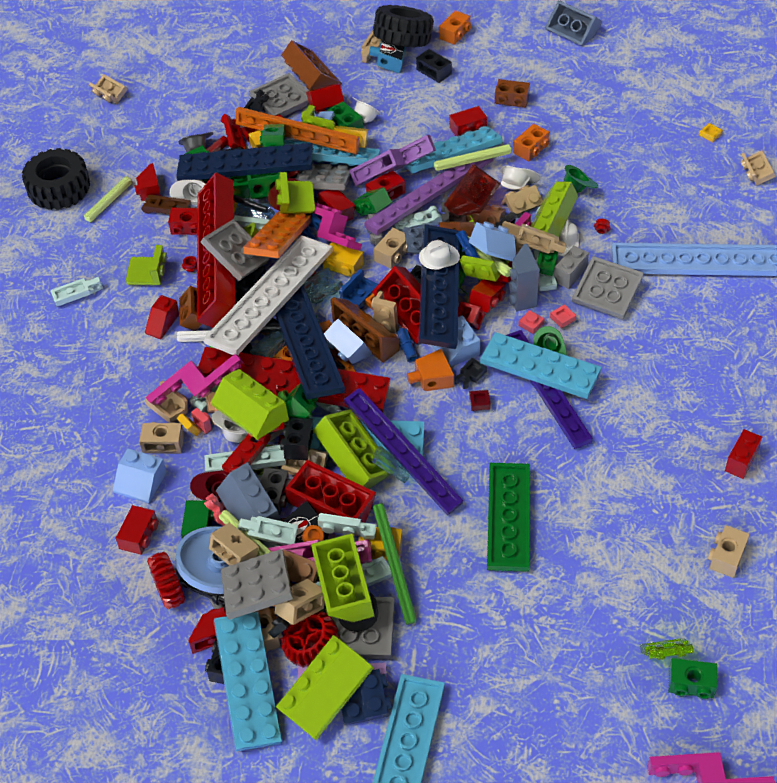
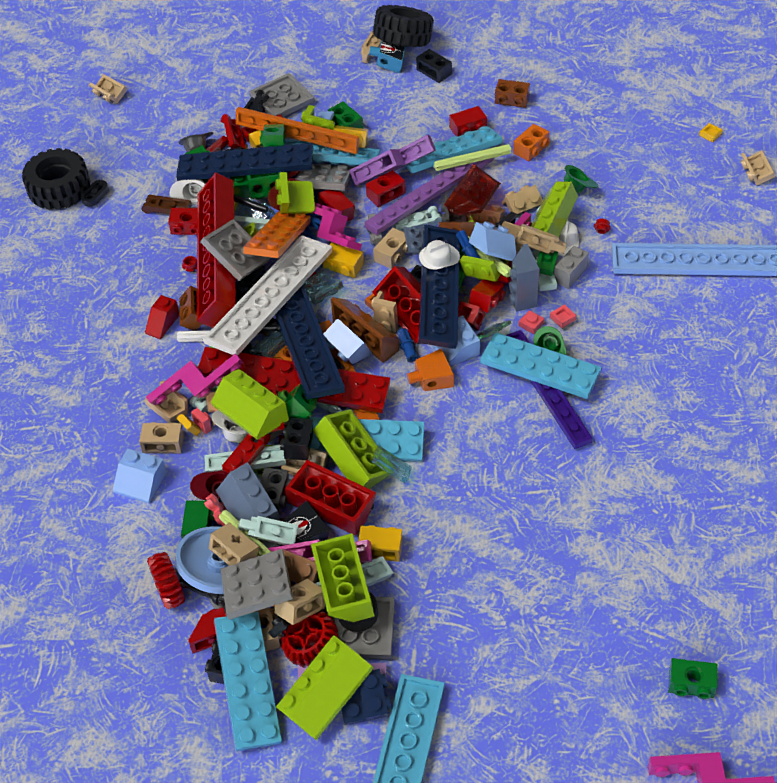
light aqua hinge [50,277,103,307] -> none
yellowish green axle [84,176,132,222] -> none
red brick [115,505,159,555] -> none
lime bracket [125,245,167,285] -> none
red slope [134,163,161,201] -> none
dark orange slope [281,40,342,91] -> none
orange tile [302,525,324,542] -> none
red brick [306,84,345,113] -> none
light aqua hinge [318,513,376,539] -> none
blue bracket [339,269,378,309] -> none
dark purple plate [344,388,463,516] -> none
white piece [352,97,381,123] -> none
green brick [353,187,392,216] -> none
bright green axle [373,503,417,625] -> none
orange brick [439,10,472,45] -> none
black plate [455,358,487,389] -> none
dark red plate [469,390,491,411] -> none
green plate [487,462,530,572] -> none
white piece [500,166,540,190] -> none
sand blue slope [545,0,602,46] -> none
light grey plate [572,256,644,319] -> none
clear neon green plate [640,638,694,660] -> none
tan brick [708,525,750,578] -> none
red brick [725,429,763,479] -> none
none -> black plate [81,180,109,207]
none -> piece [476,320,512,339]

